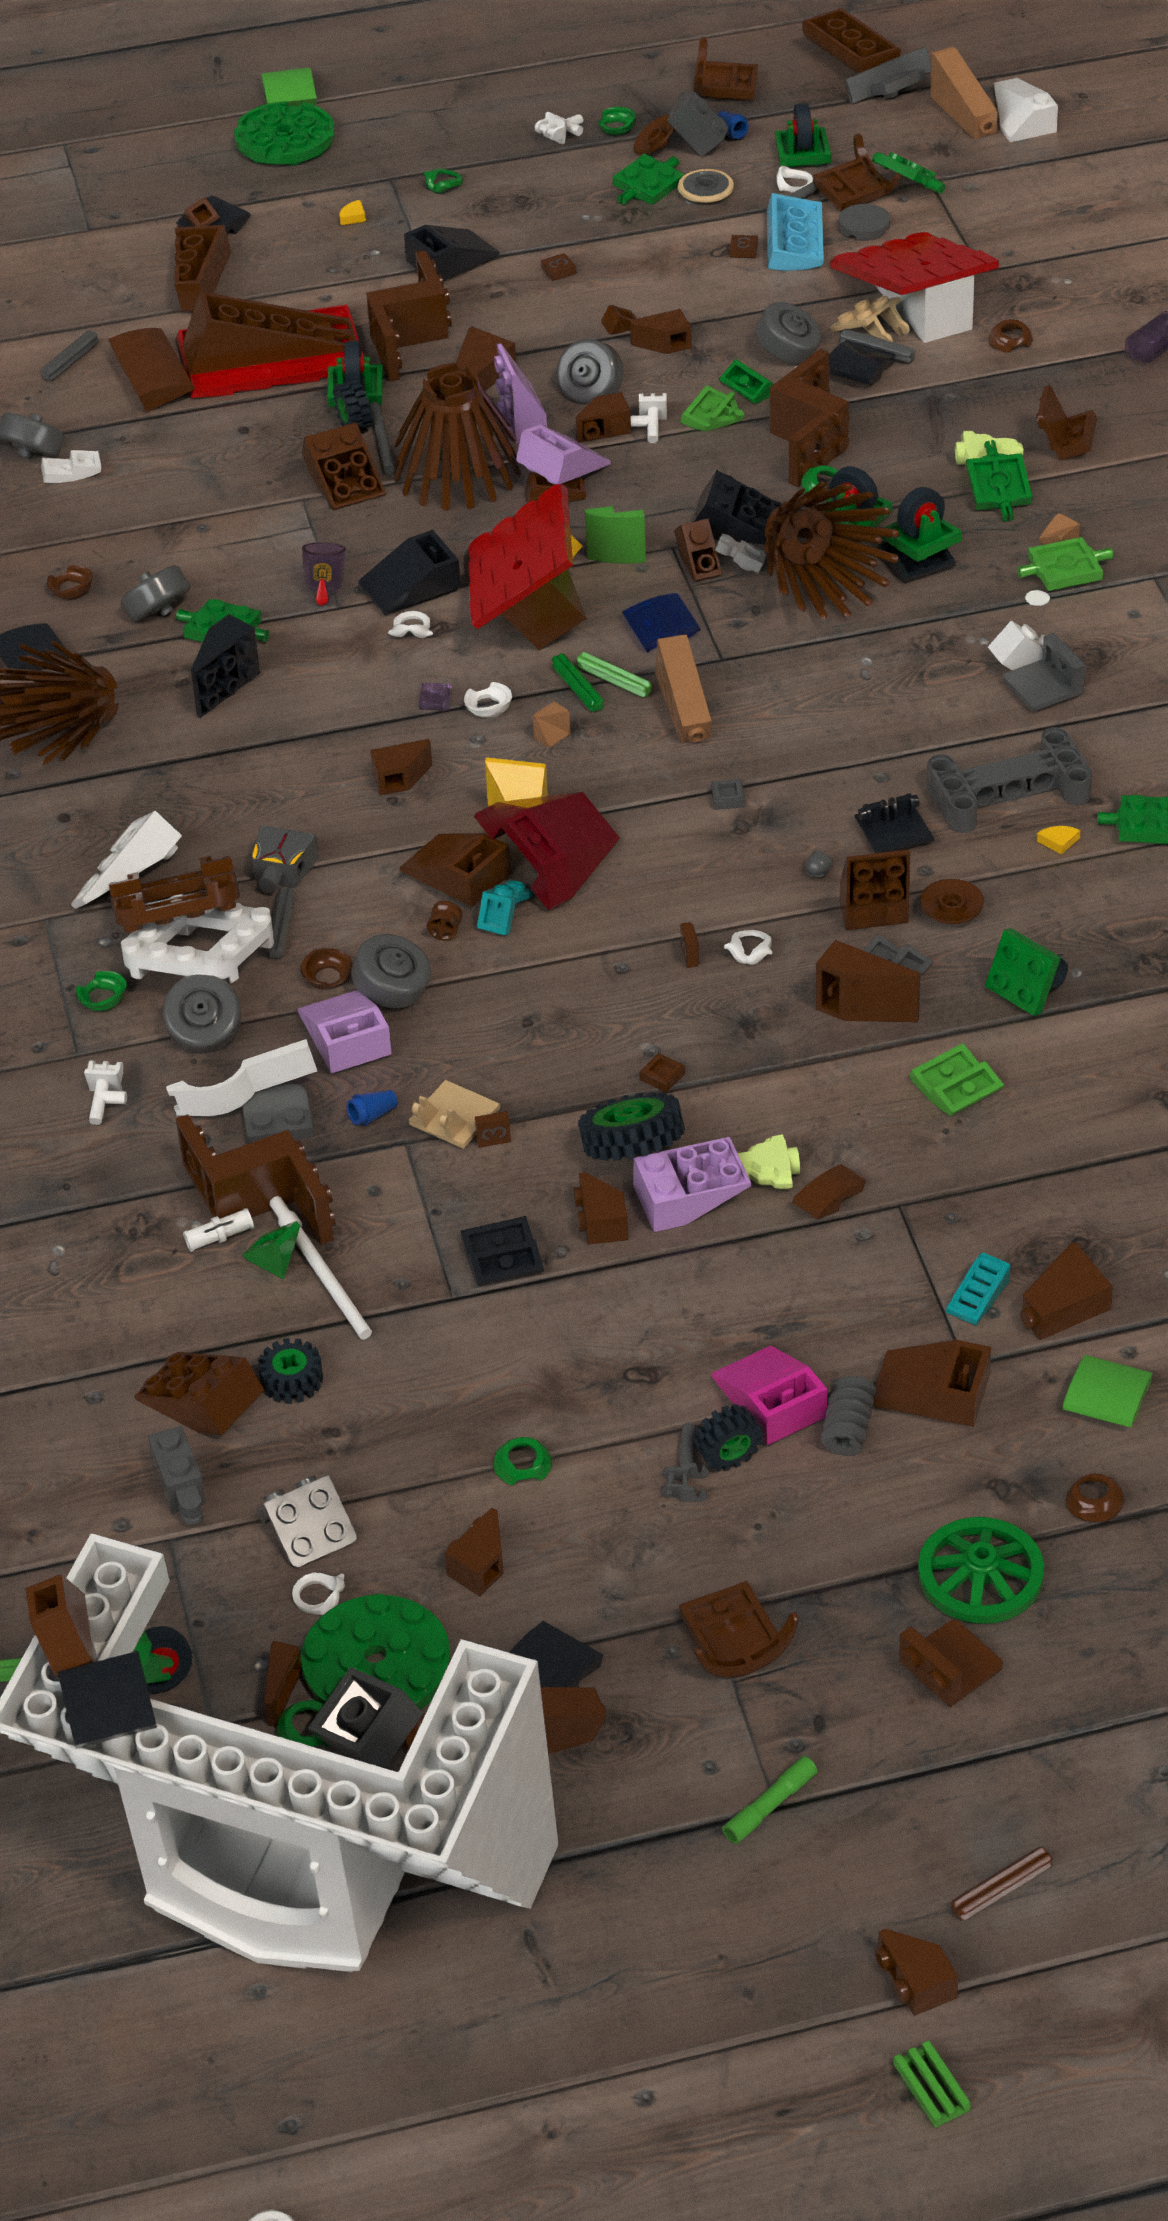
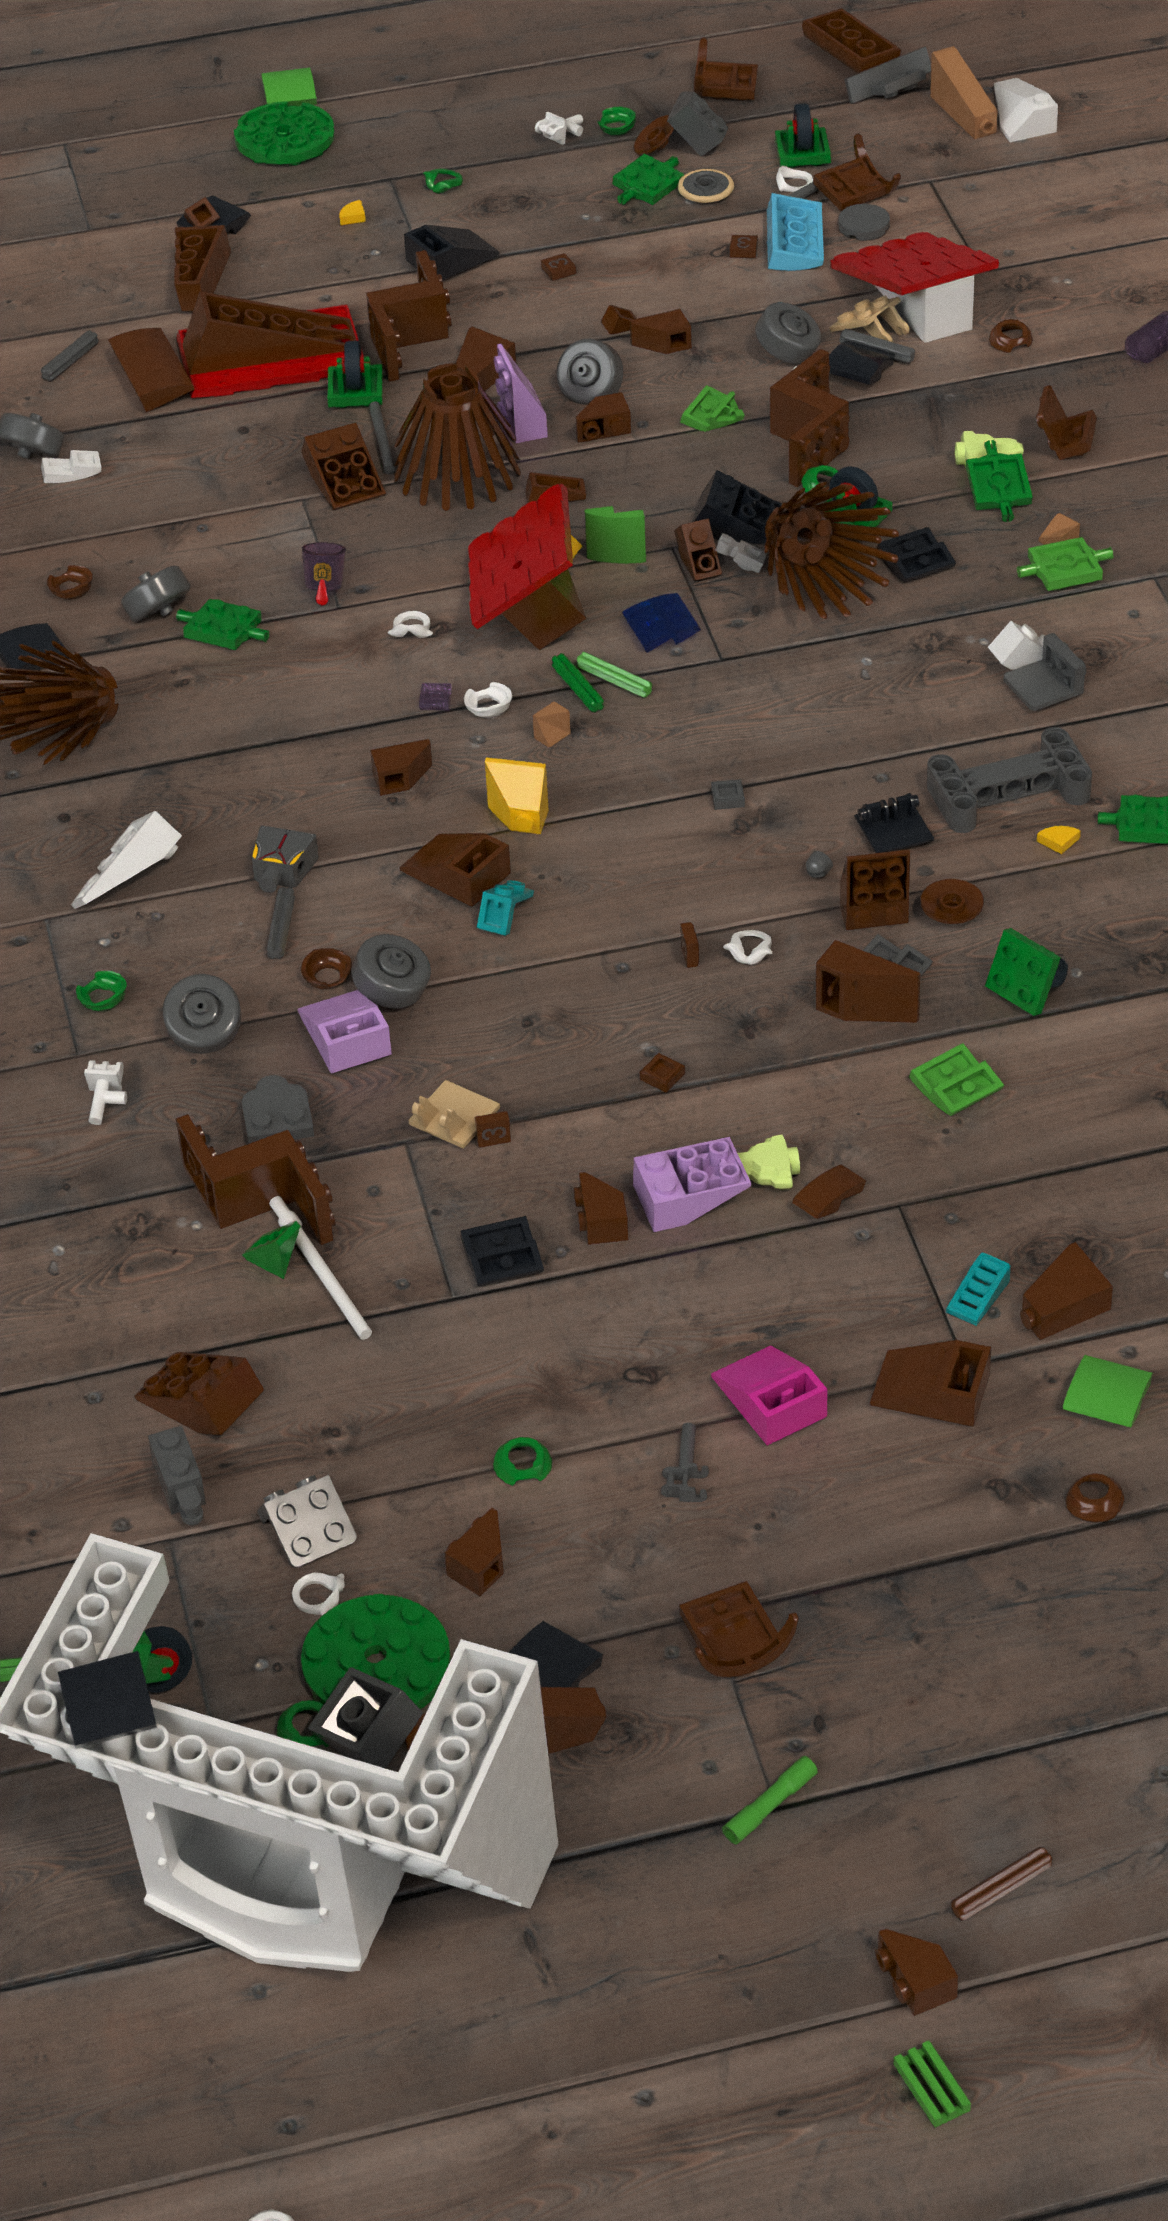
reddish brown slope [25,1574,95,1678] -> none
reddish brown plate [109,856,240,932] -> none
white plate [121,894,274,983] -> none
white piece [166,1039,317,1116] -> none
white pin [183,1208,254,1252] -> none
black slope [191,614,260,718] -> none
black wheel [258,1338,323,1404] -> none
reddish brown slope [264,1641,302,1727] -> none
black wheel [333,380,373,430] -> none
blue cone [346,1090,398,1126] -> none
black slope [358,530,461,615] -> none
reddish brown wheel [427,901,463,941] -> none
dark red wedge [474,792,620,911] -> none
lavender slope [516,424,611,484] -> none
black wheel [578,1092,685,1161] -> none
white arm [631,393,667,443] -> none
medium nougat slope [655,634,712,743] -> none
black wheel [693,1404,764,1471] -> none
blue cone [717,111,749,139] -> none
green slope [719,359,773,405] -> none
dark grey piece [821,1376,876,1456] -> none
green plate [872,152,945,194] -> none
plate [881,486,962,562] -> none
reddish brown bracket [899,1620,1003,1707] -> none
green wheel [918,1517,1044,1624] -> none
white sticker [1025,590,1050,606] -> none

